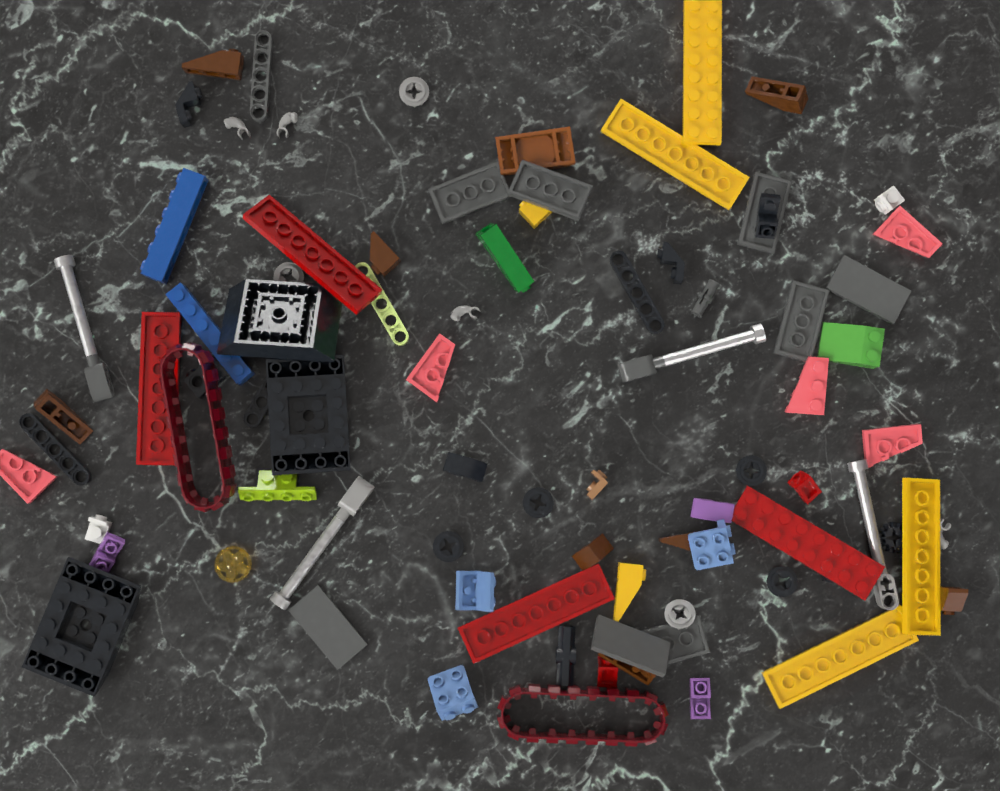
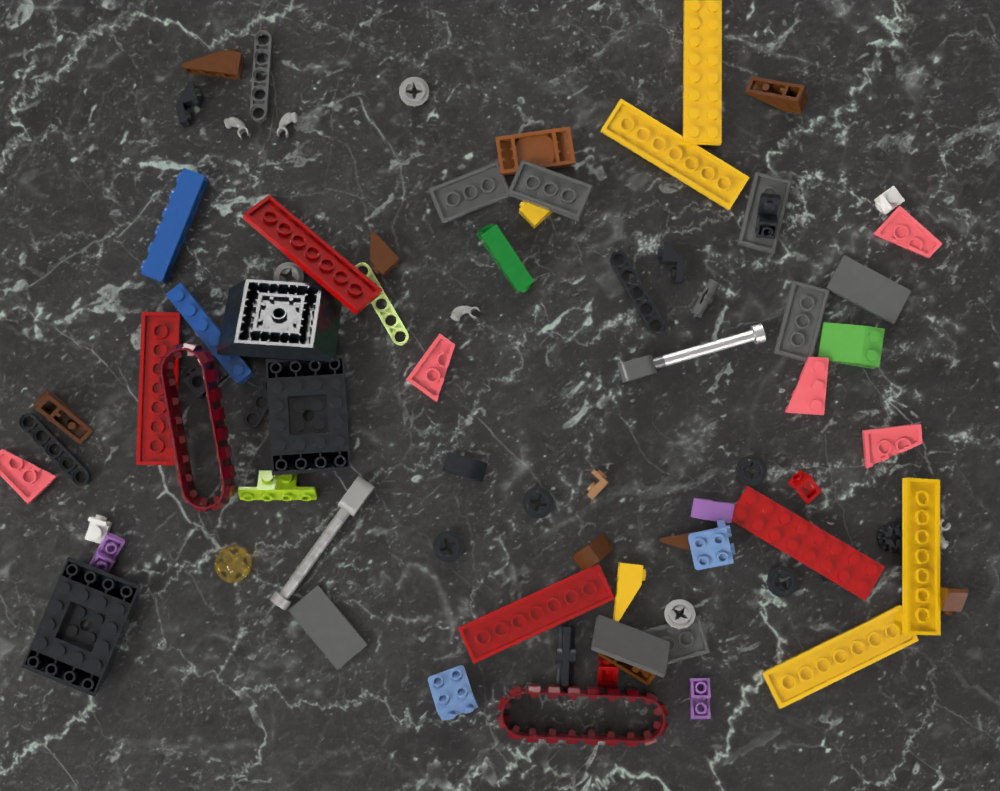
piece [54,255,115,402] -> none
medium blue bracket [455,571,496,612] -> none
flat silver piece [847,459,899,610] -> none

